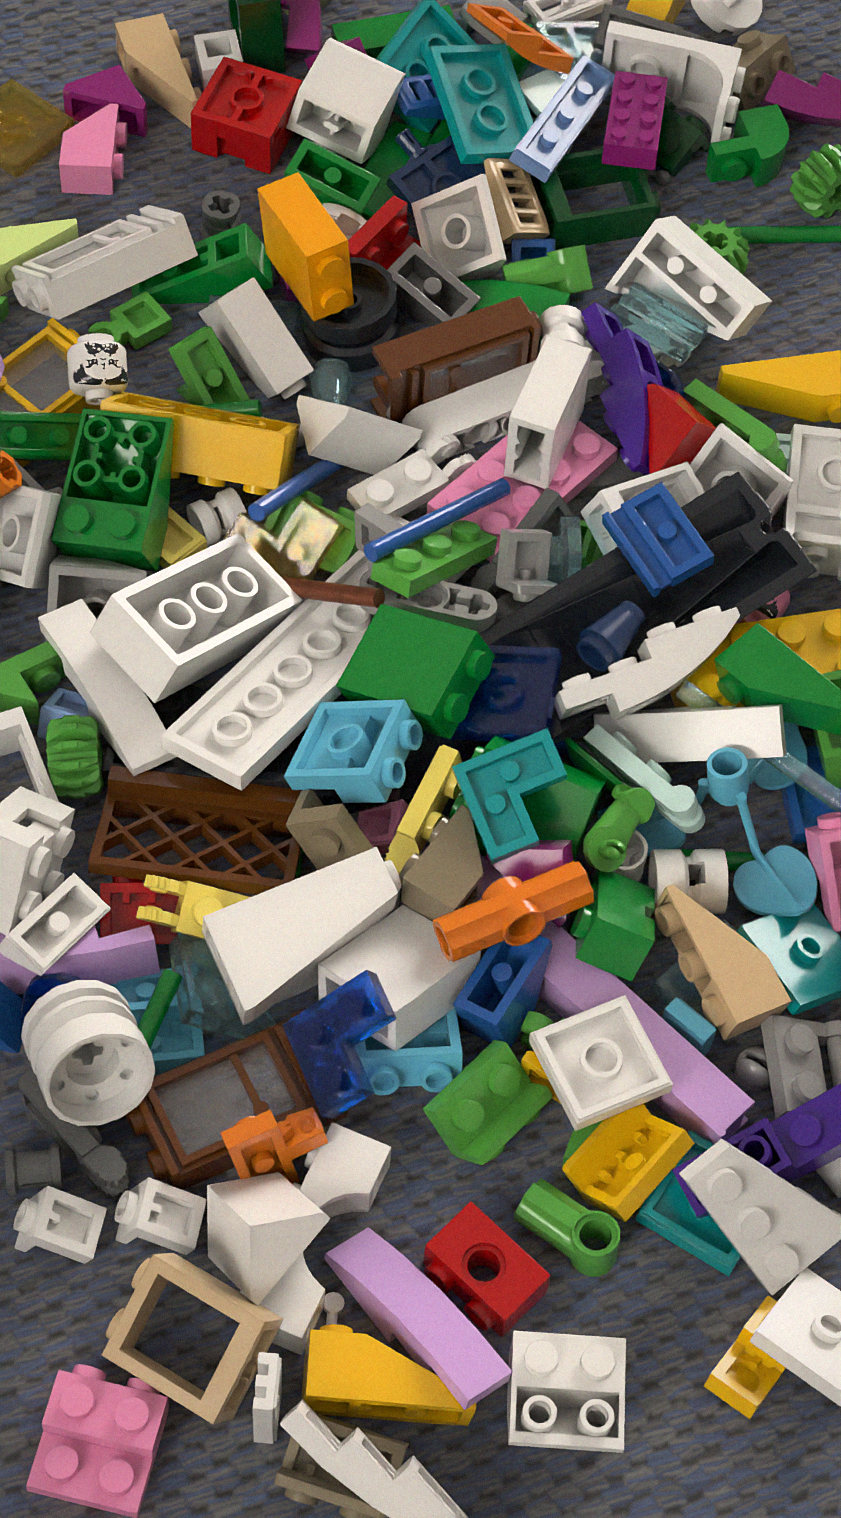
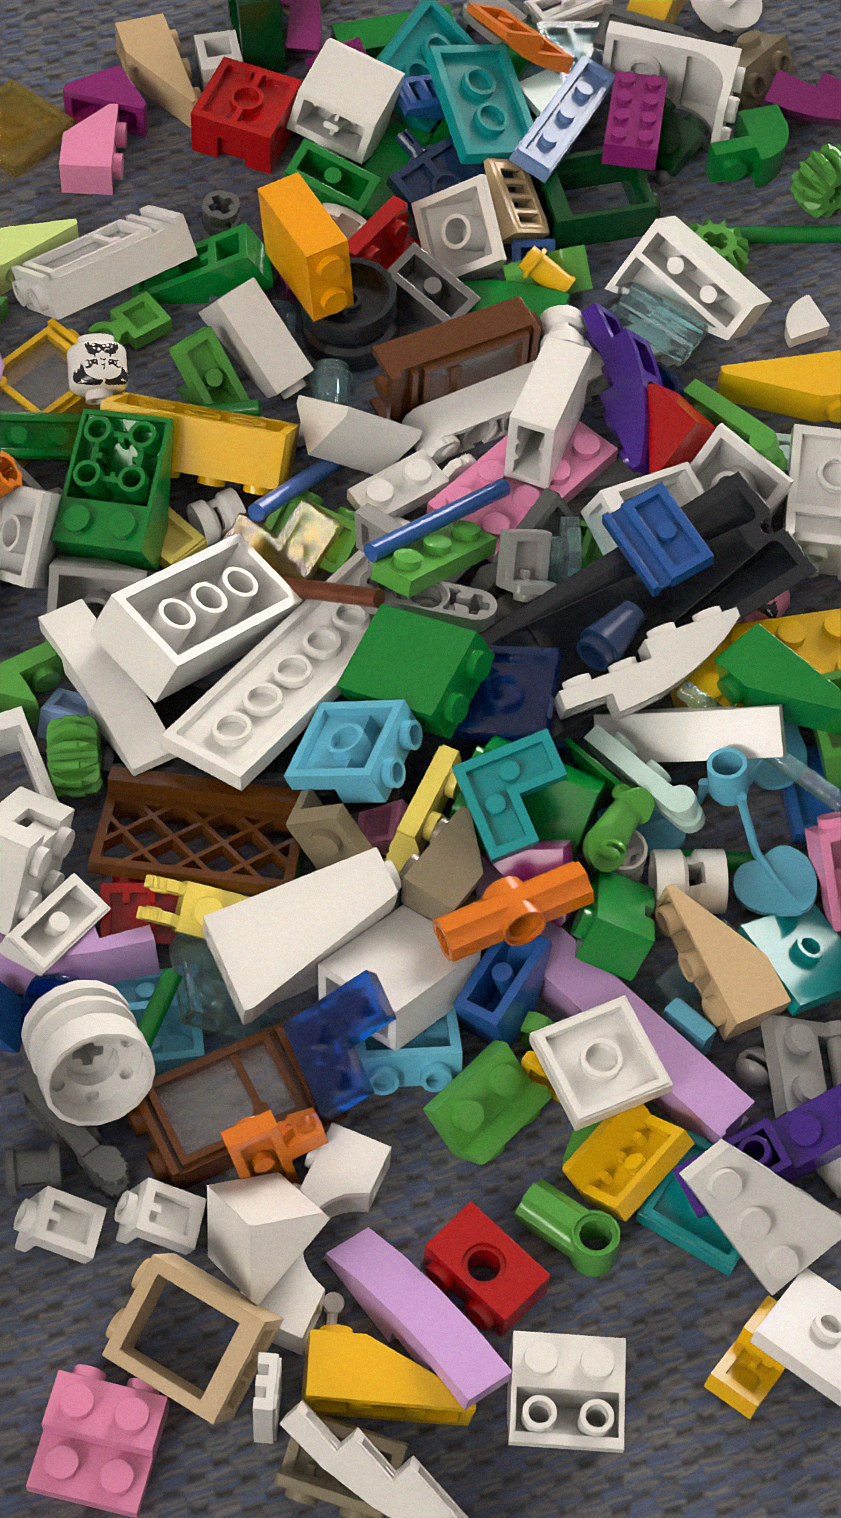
none -> yellow pin [518,245,576,293]
none -> white tile [784,295,830,348]

